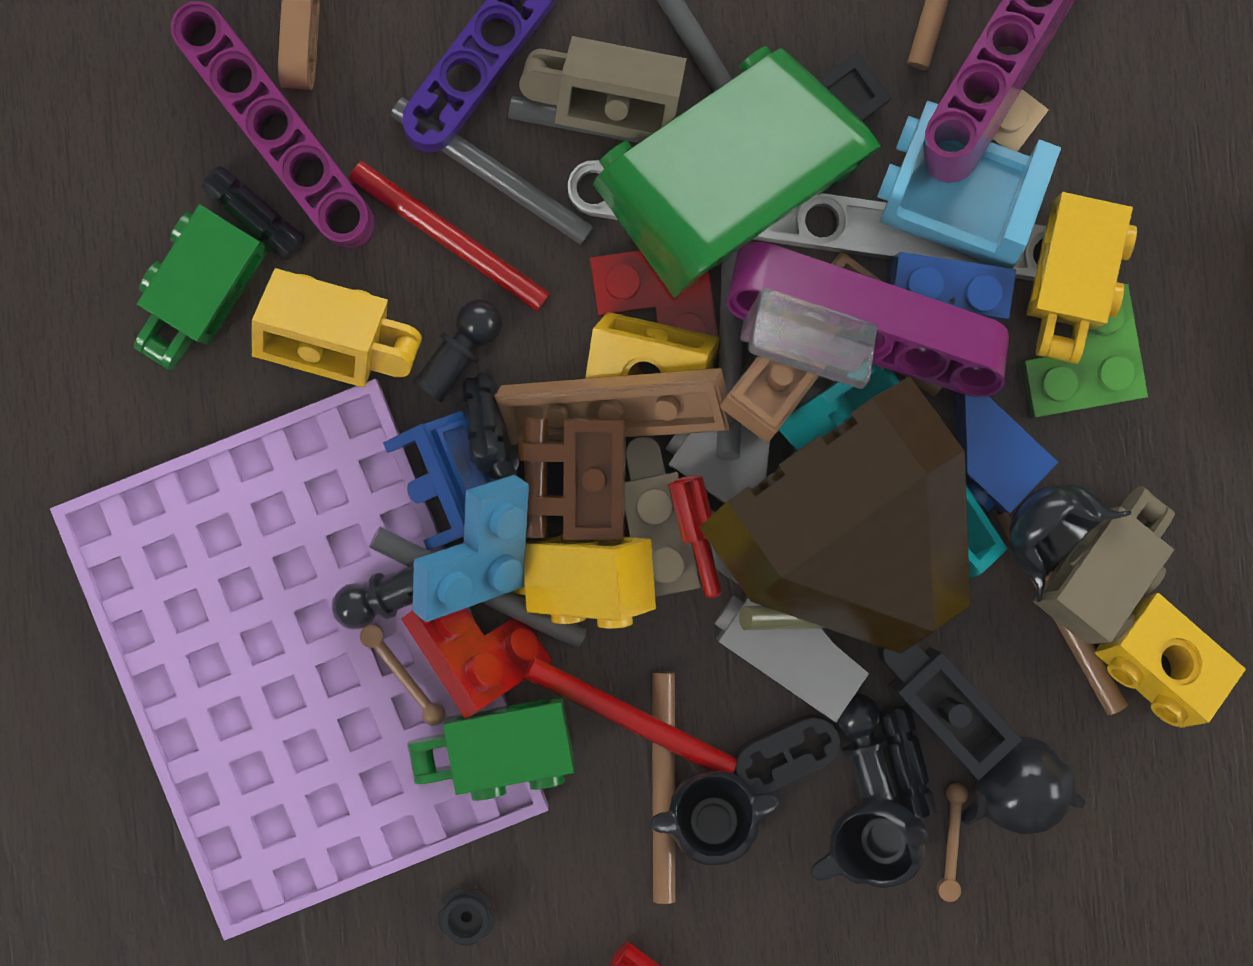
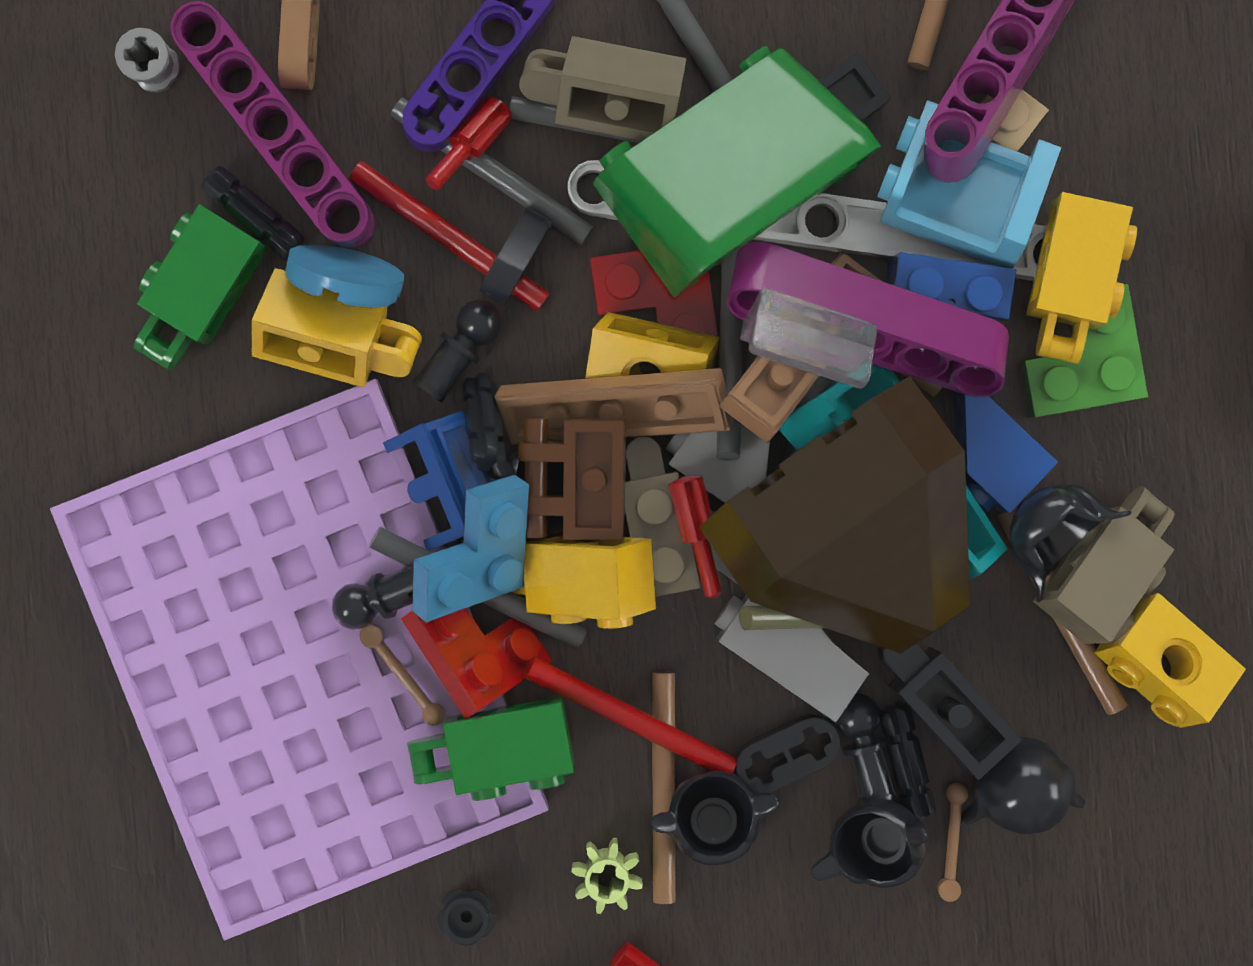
none -> light grey bush [115,27,181,93]
none -> dark azure tile [285,244,404,308]
none -> red axle [426,97,512,190]
none -> black beam [479,206,553,306]
none -> yellowish green gear [571,837,643,914]

